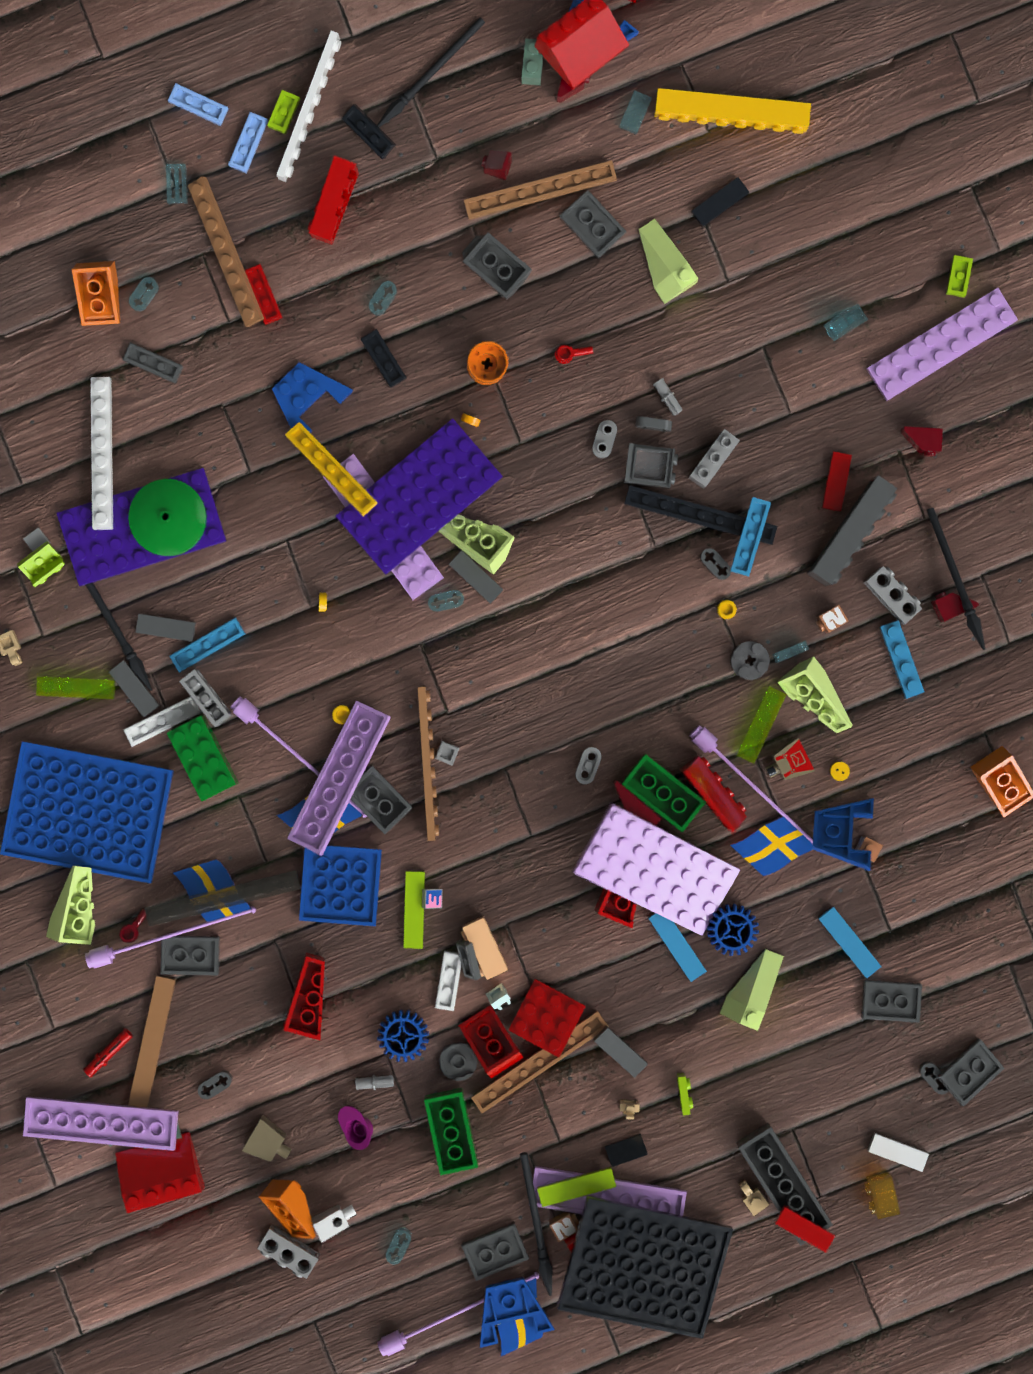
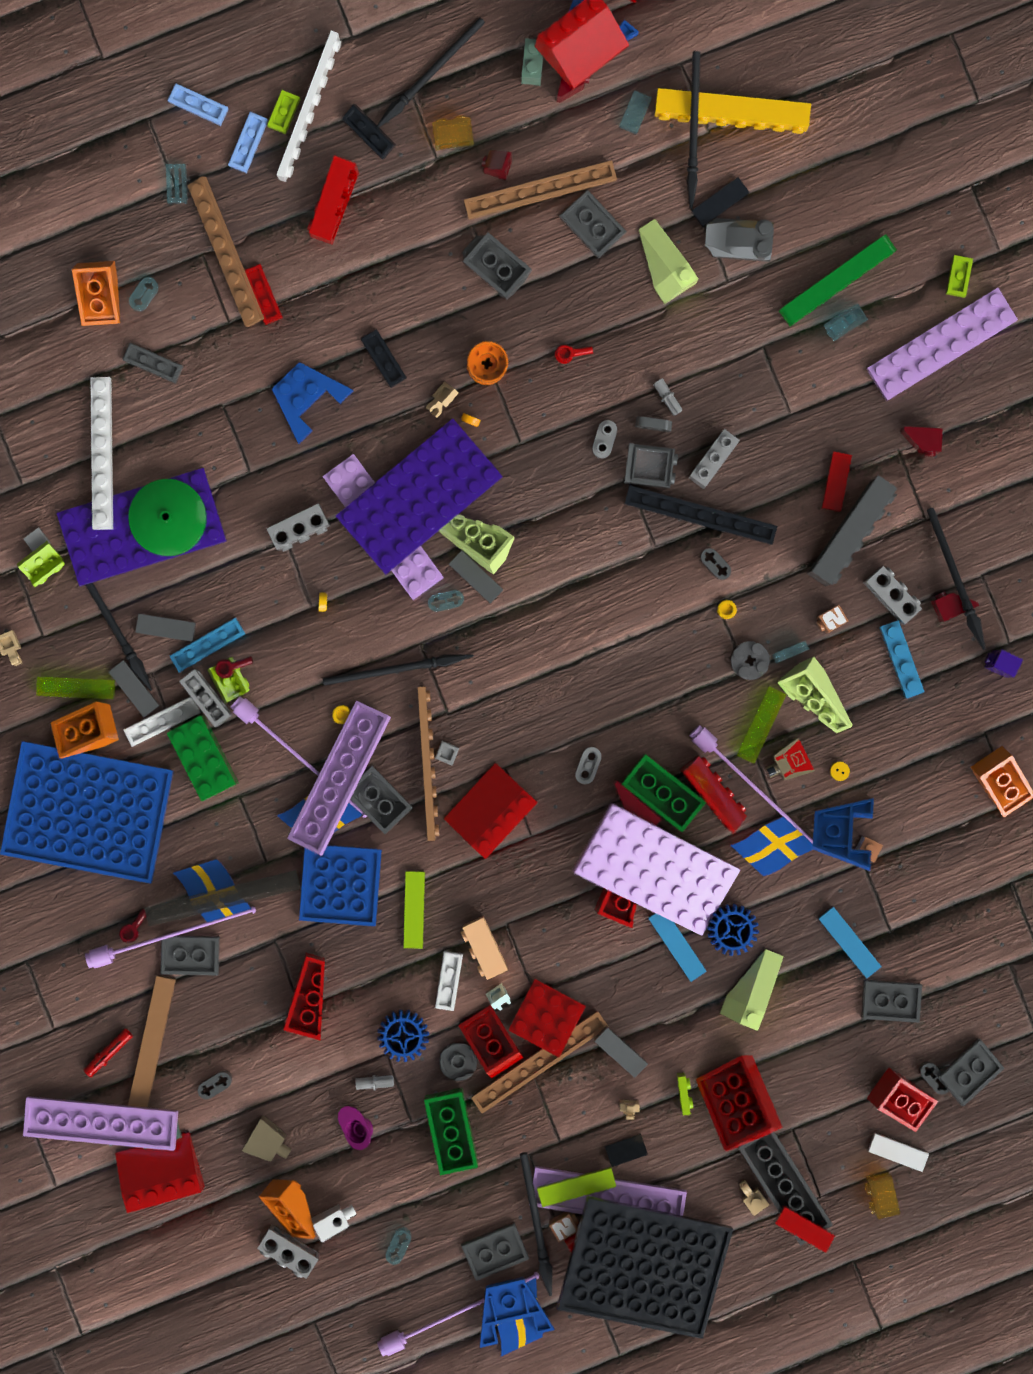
yellowish green wedge [46,865,95,945] -> none
yellow plate [285,422,377,516] -> none
clear light blue beam [369,281,397,316] -> none
tile [422,888,443,909] -> none
dark grey tile [456,939,481,980] -> none
dark azure plate [730,497,771,577] -> none
none -> orange slope [51,702,119,759]
none -> lime bracket [208,657,250,704]
none -> dark red plate [215,656,253,678]
none -> light grey brick [266,504,330,552]
none -> black piece [323,654,474,685]
none -> tan plate [426,382,458,418]
none -> clear yellow brick [432,115,474,151]
none -> red slope [444,762,538,859]
none -> black piece [687,51,700,211]
none -> red slope [696,1055,783,1152]
none -> dark grey slope [705,218,774,262]
none -> green beam [779,234,897,327]
none -> red slope [867,1068,938,1132]
none -> dark purple brick [984,650,1023,678]

